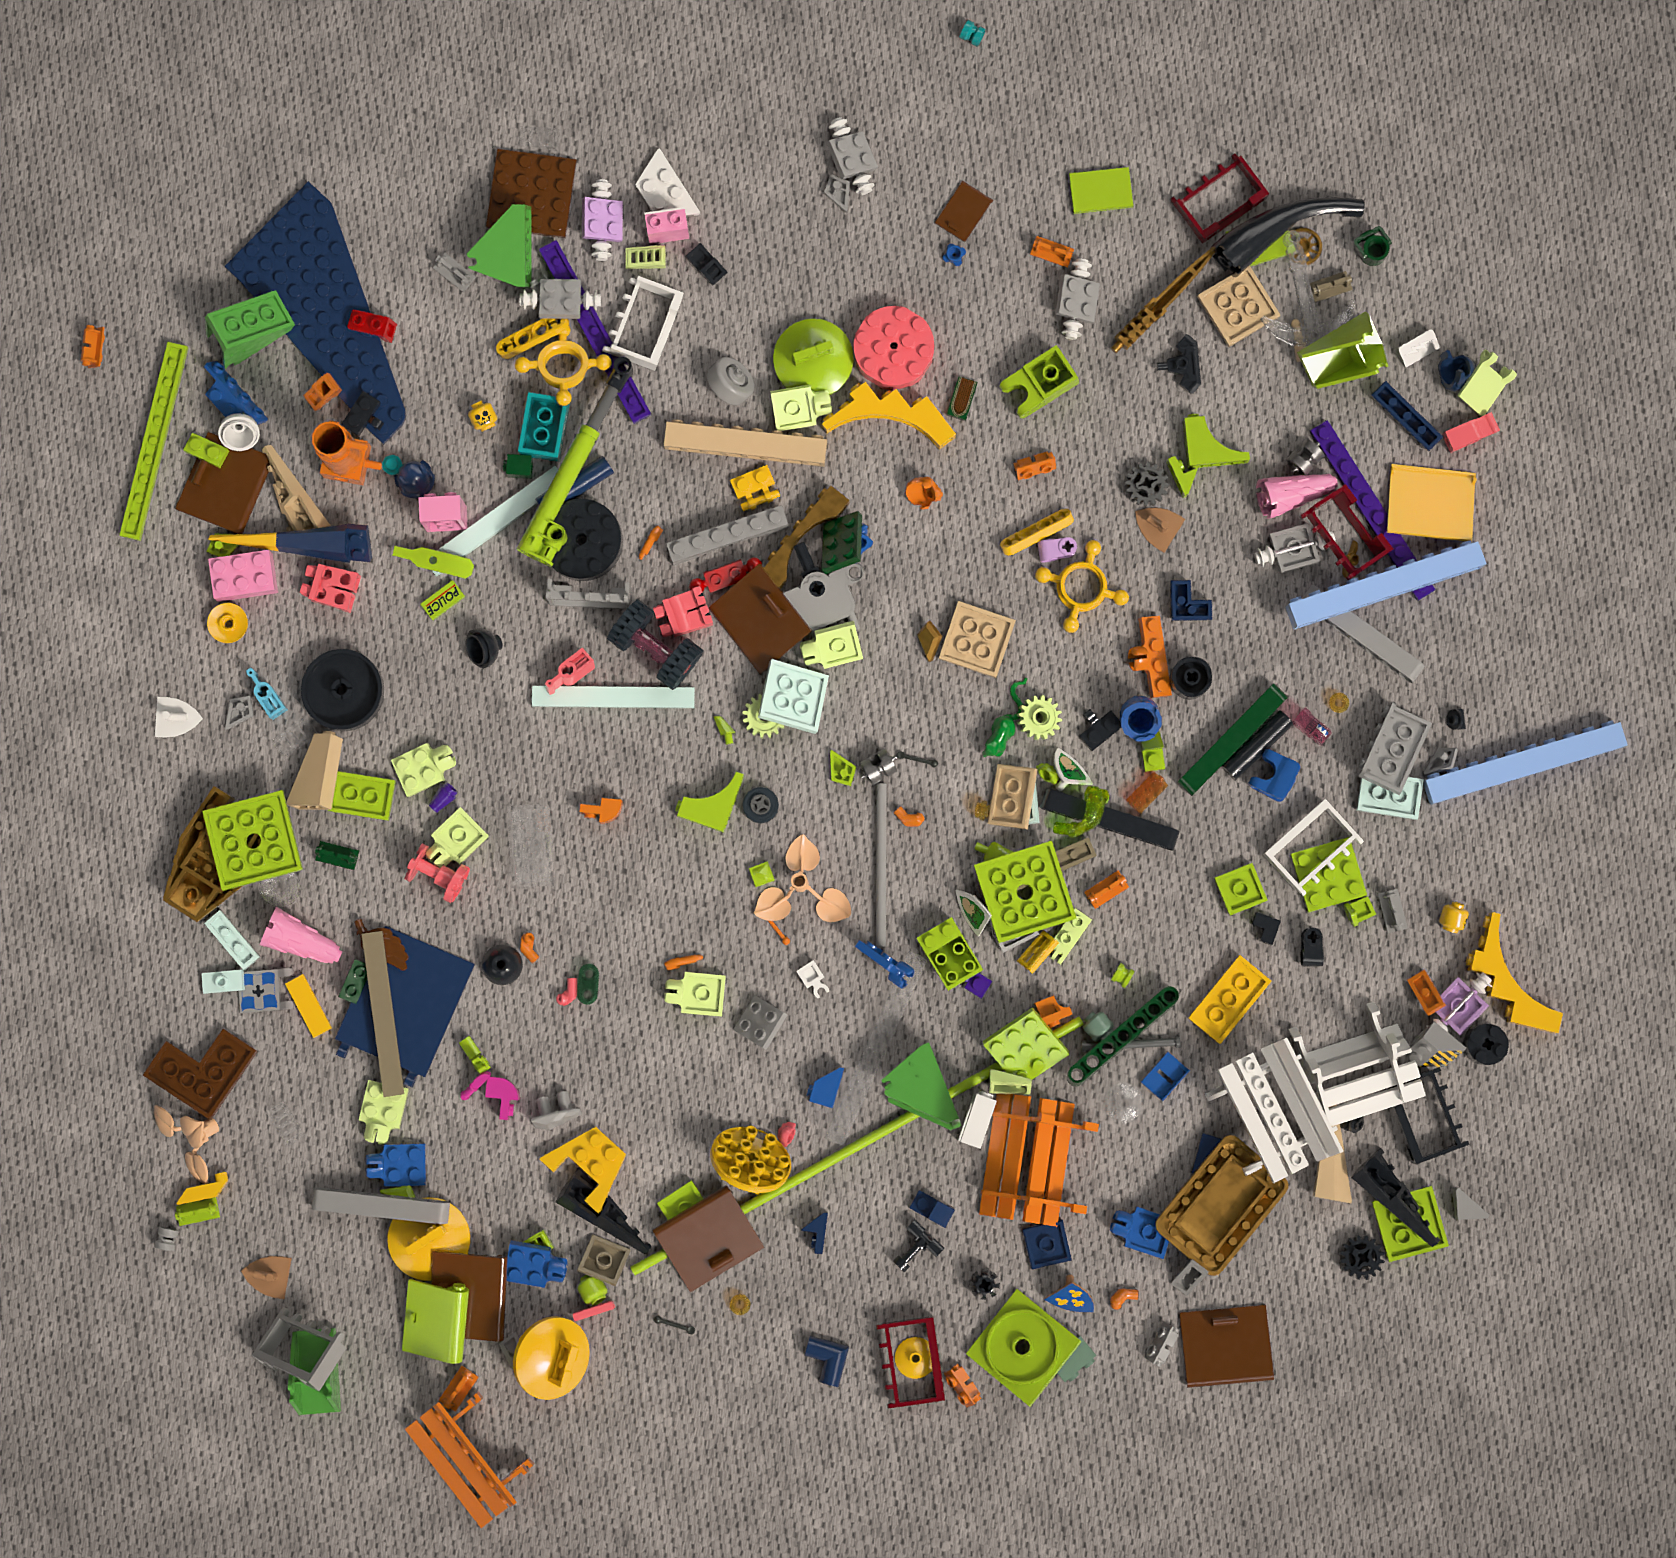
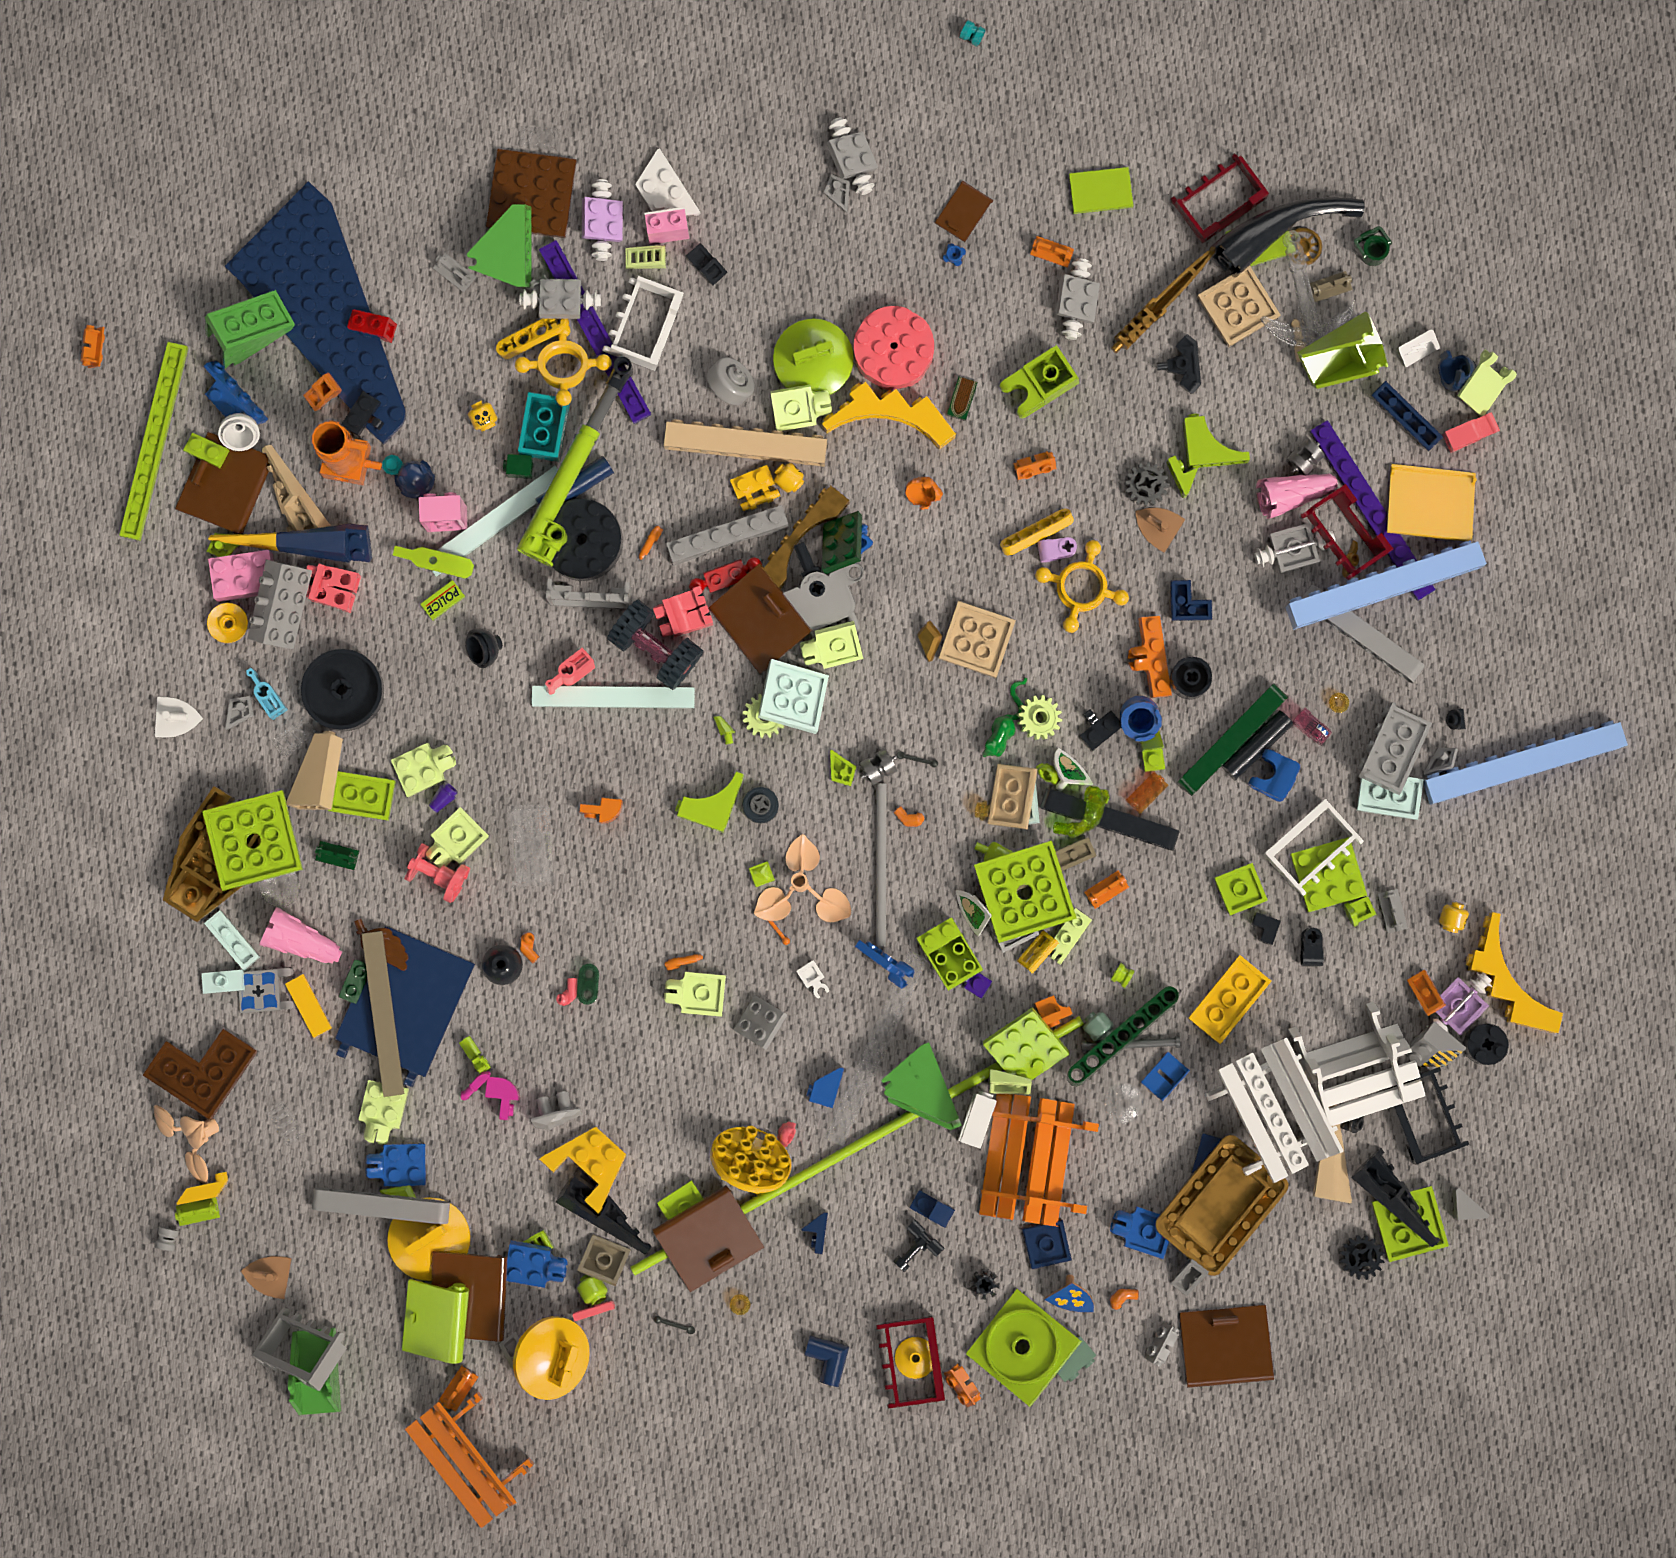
none -> light grey piece [247,560,312,649]
none -> yellow head [774,463,804,493]

